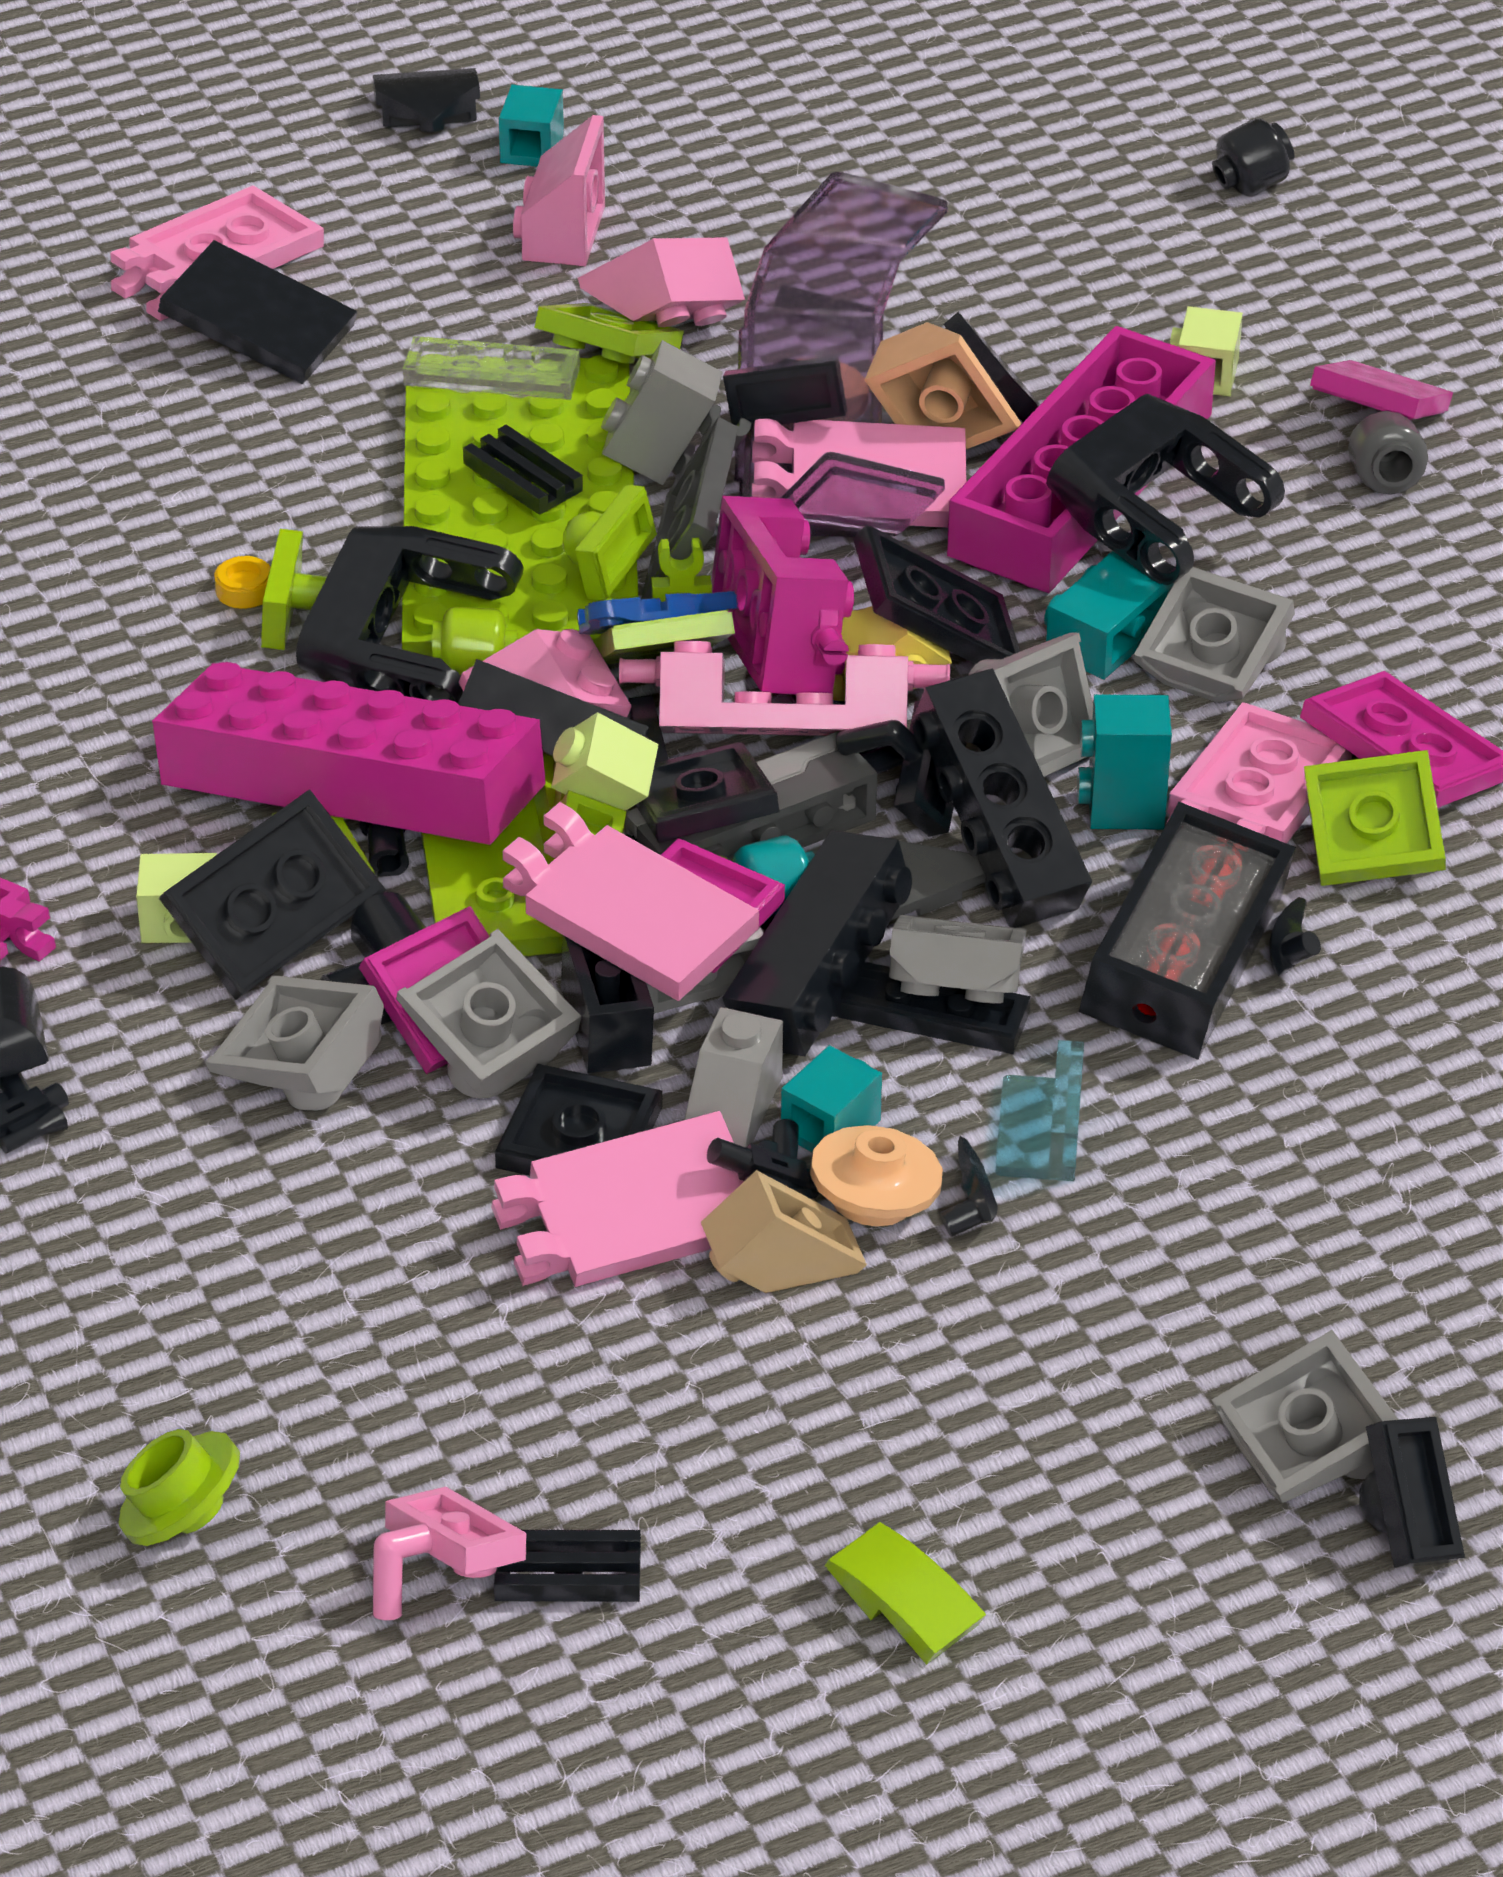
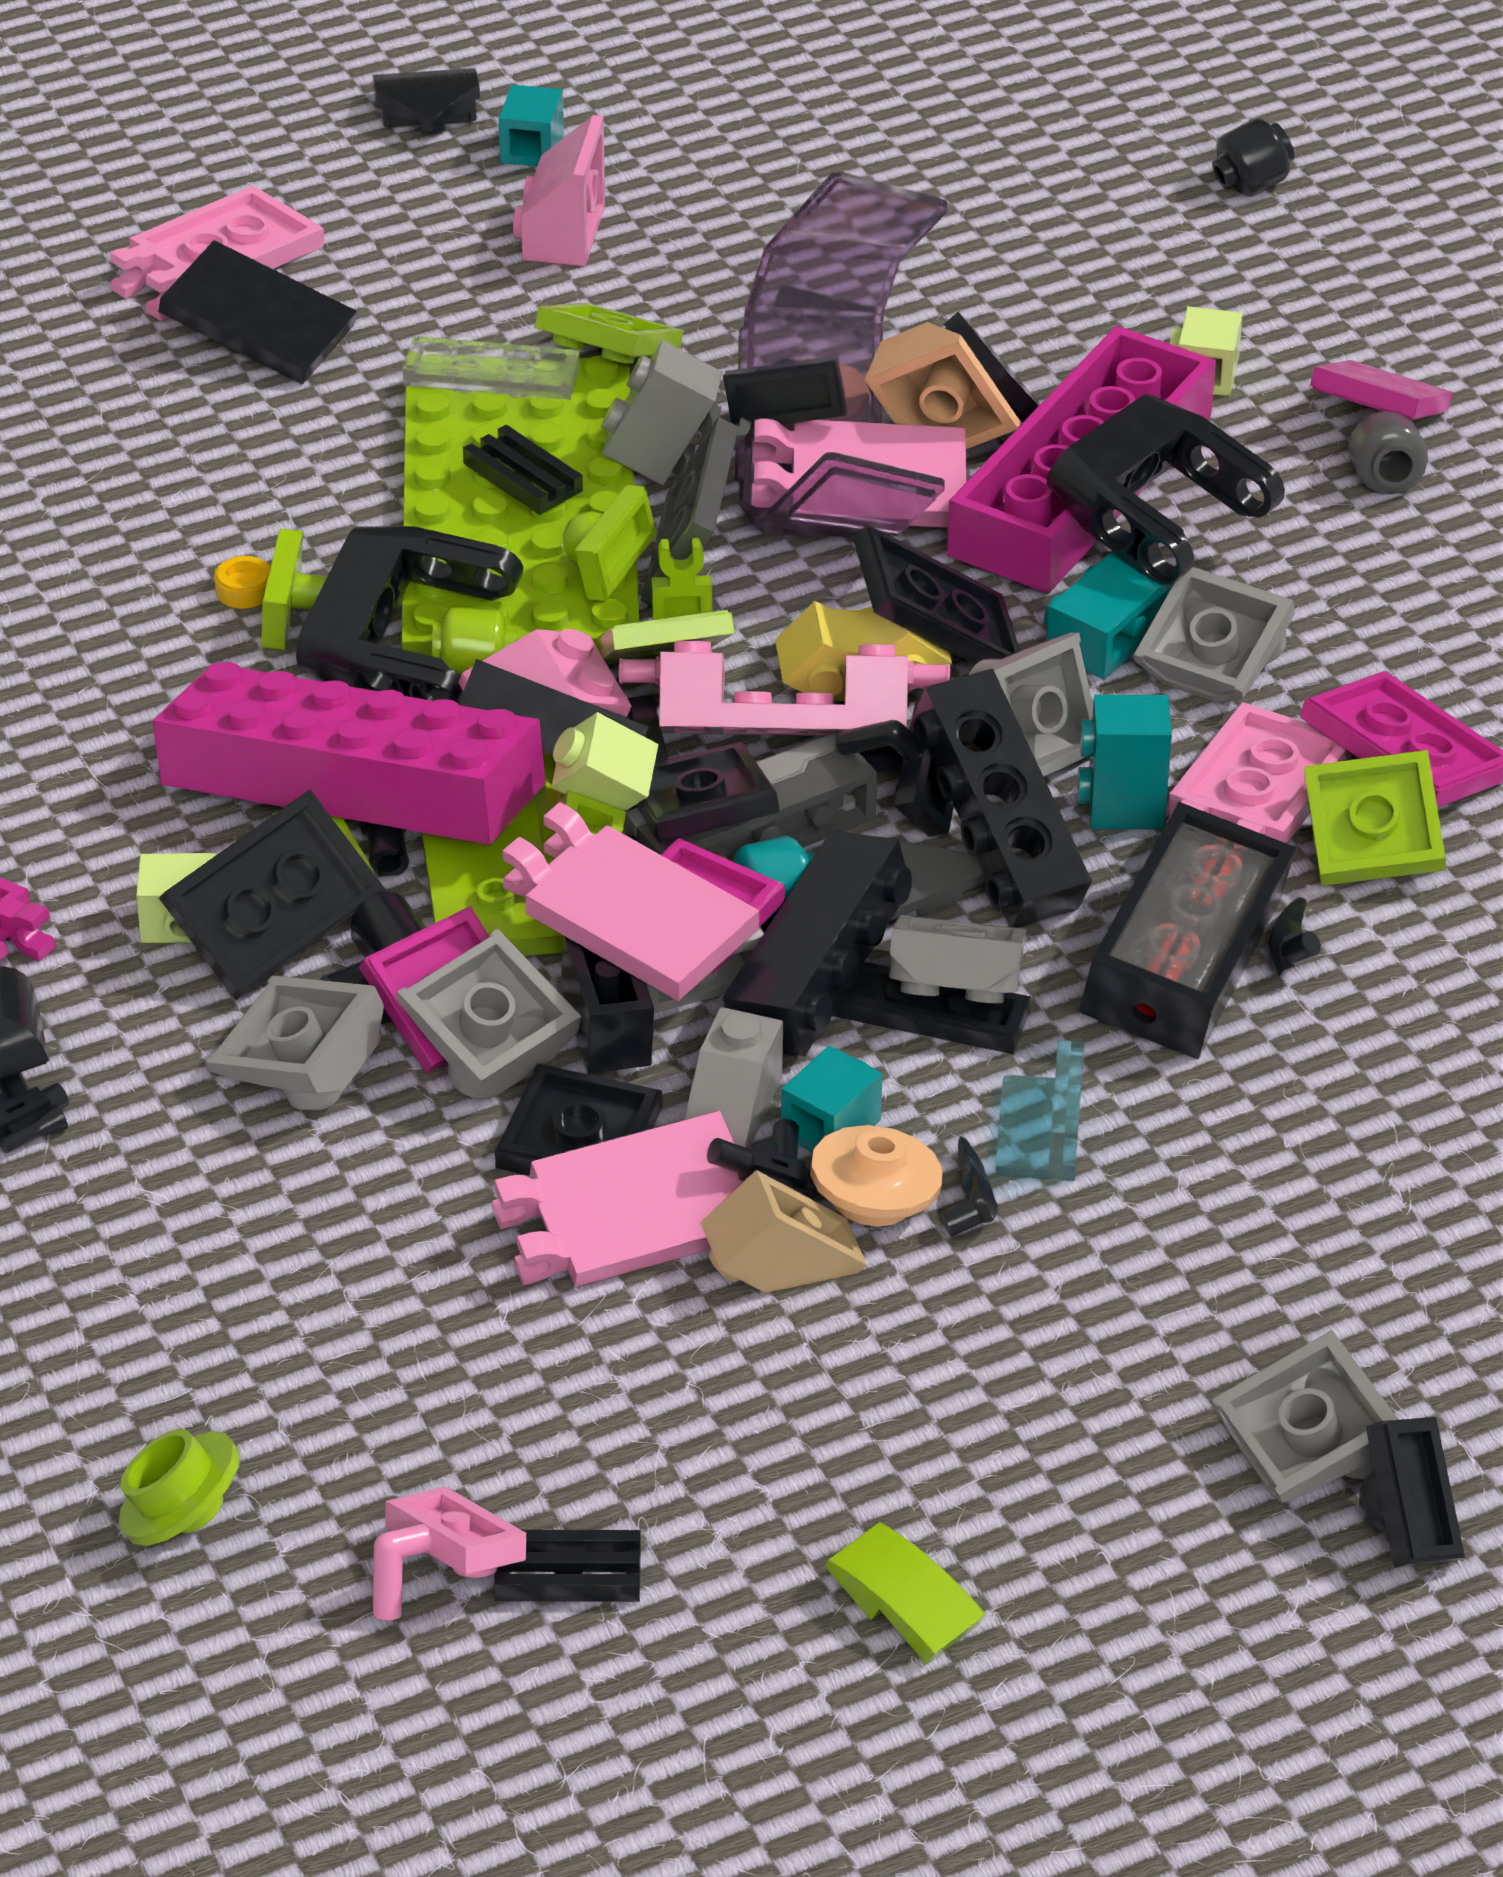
blue tile [577,591,738,635] -> none
bright pink slope [578,237,745,327] -> none
dark pink brick [711,496,854,694] -> none

